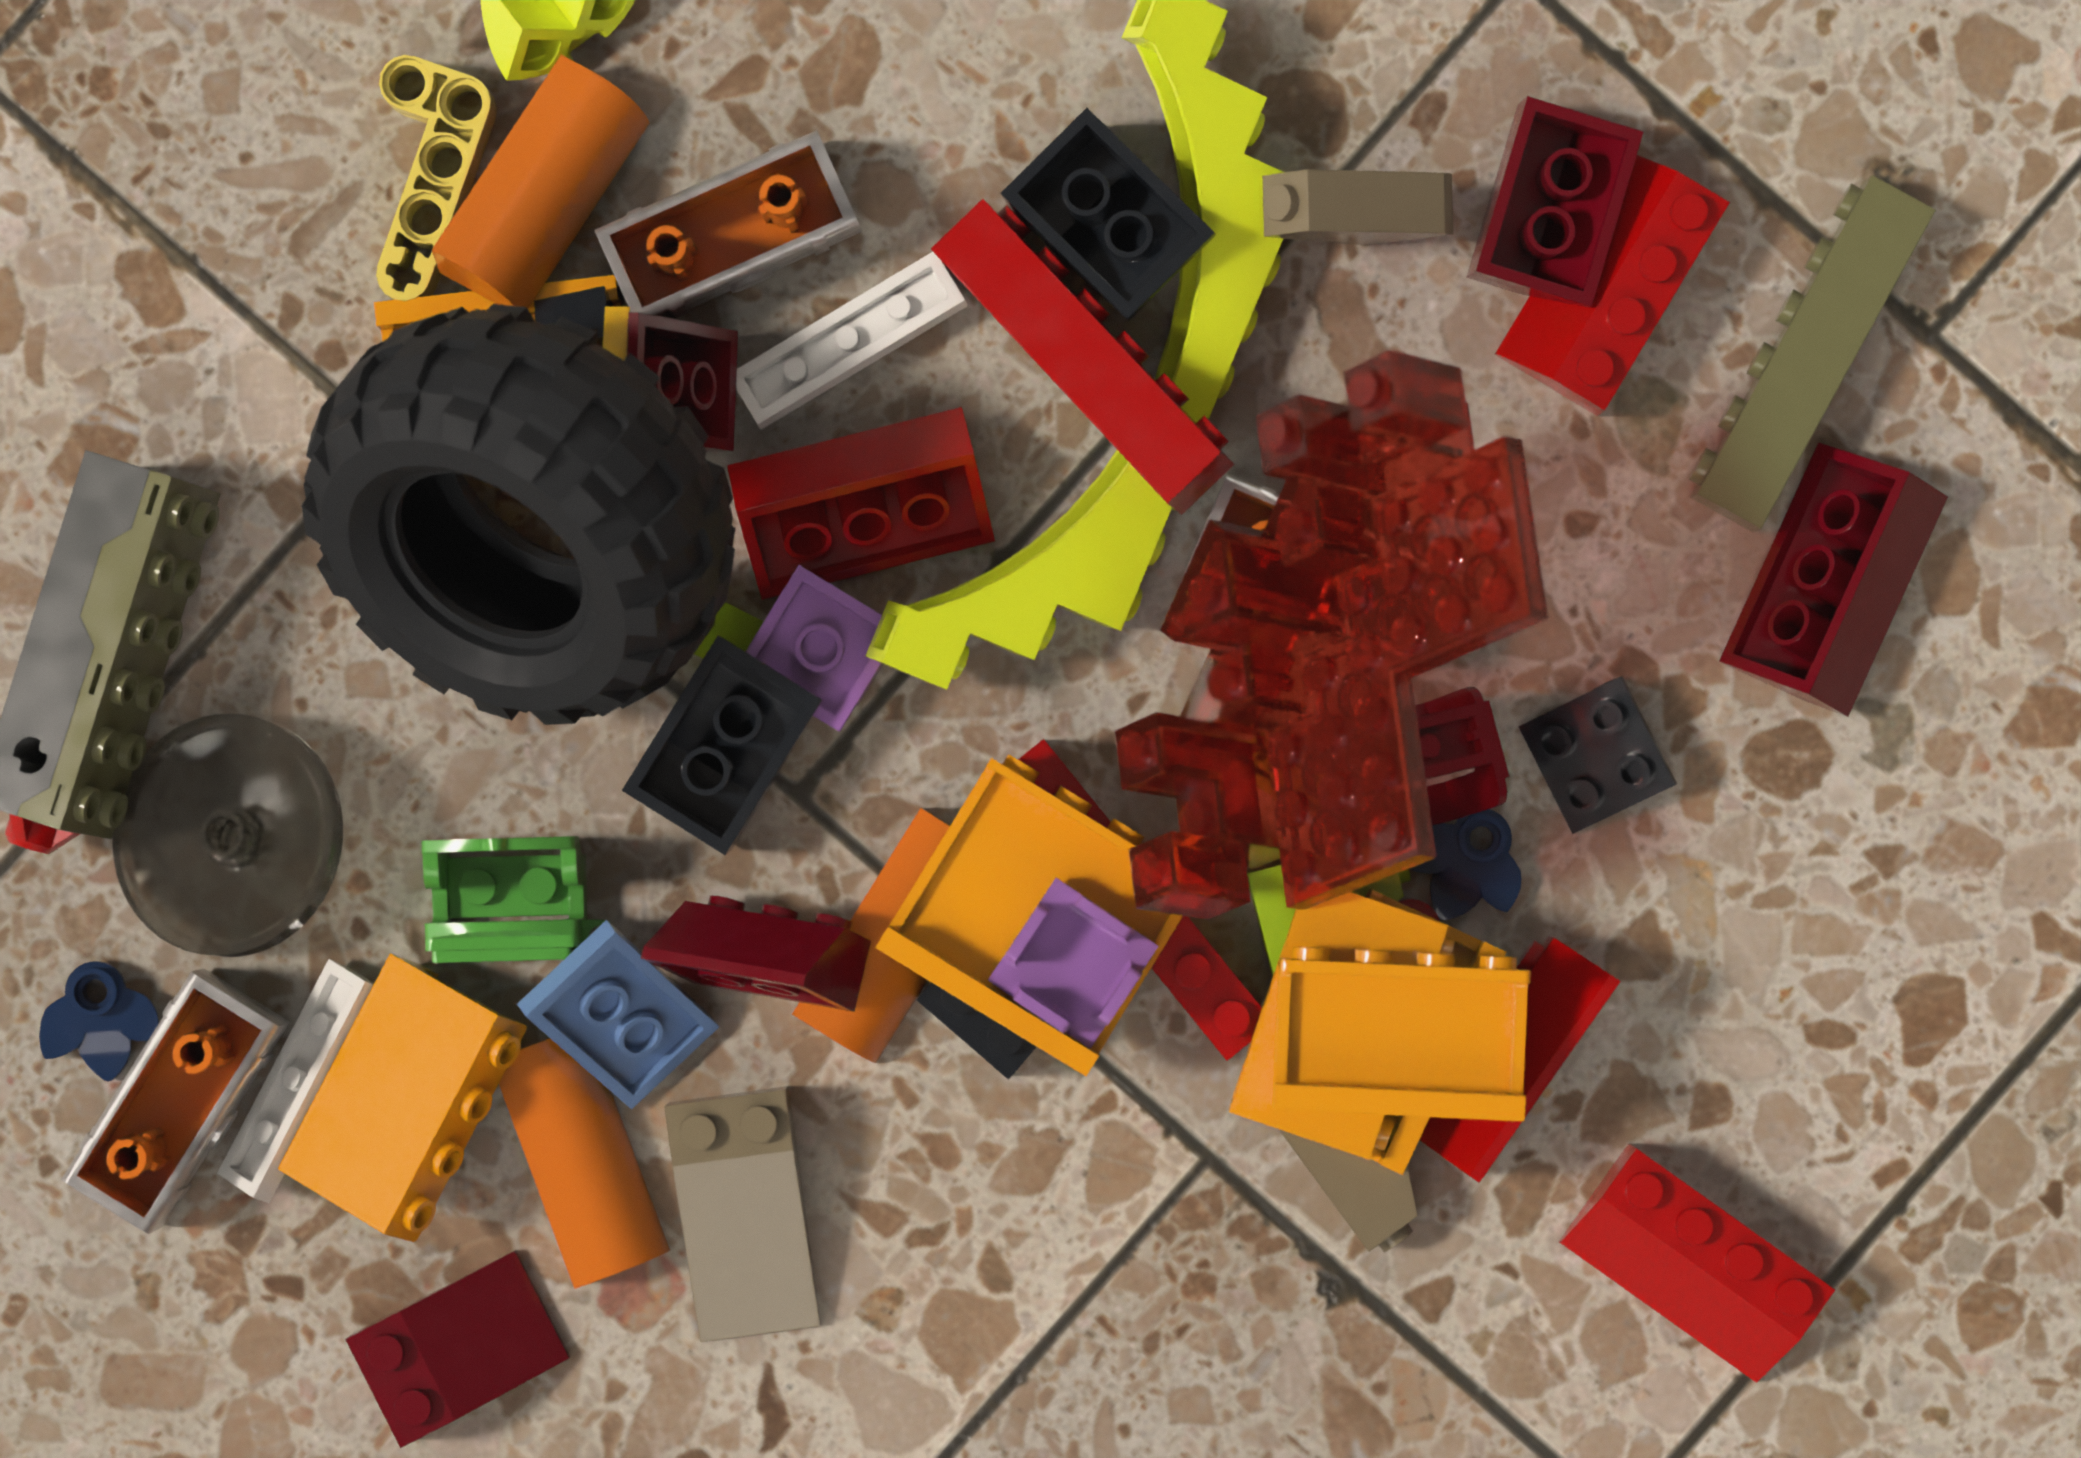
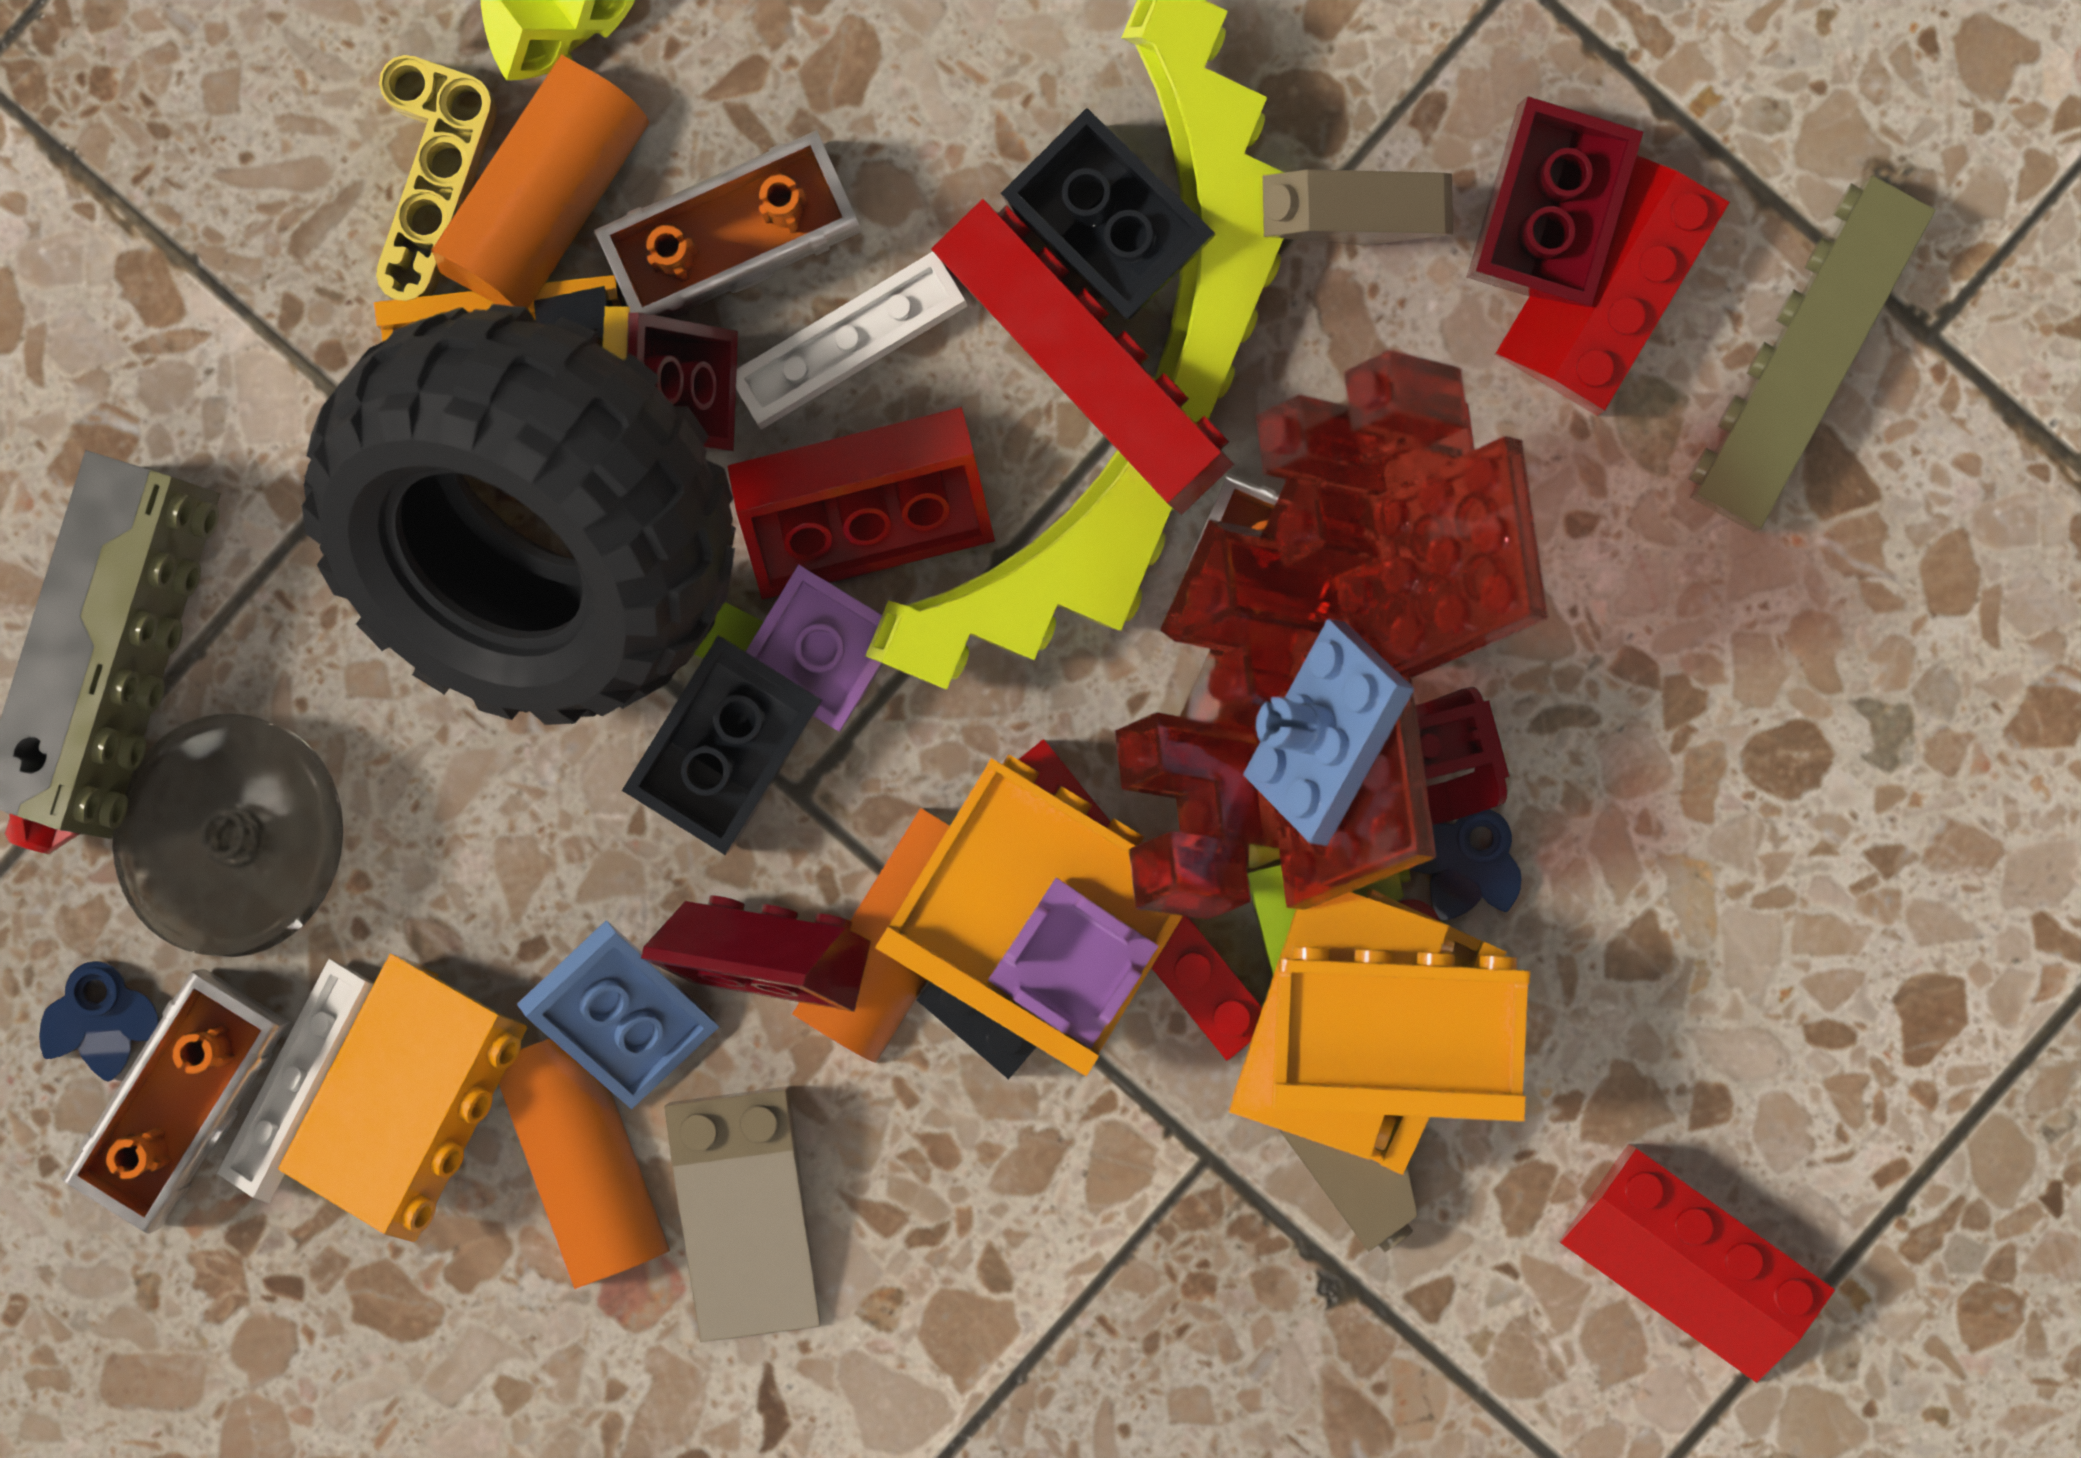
dark red slope [345,1250,570,1448] -> none
bright green animal [421,836,611,963] -> none
red slope [1419,936,1621,1183] -> none
black hinge [1518,676,1677,834] -> none
dark red slope [1719,442,1948,717] -> none
none -> medium blue plate [1243,619,1415,846]

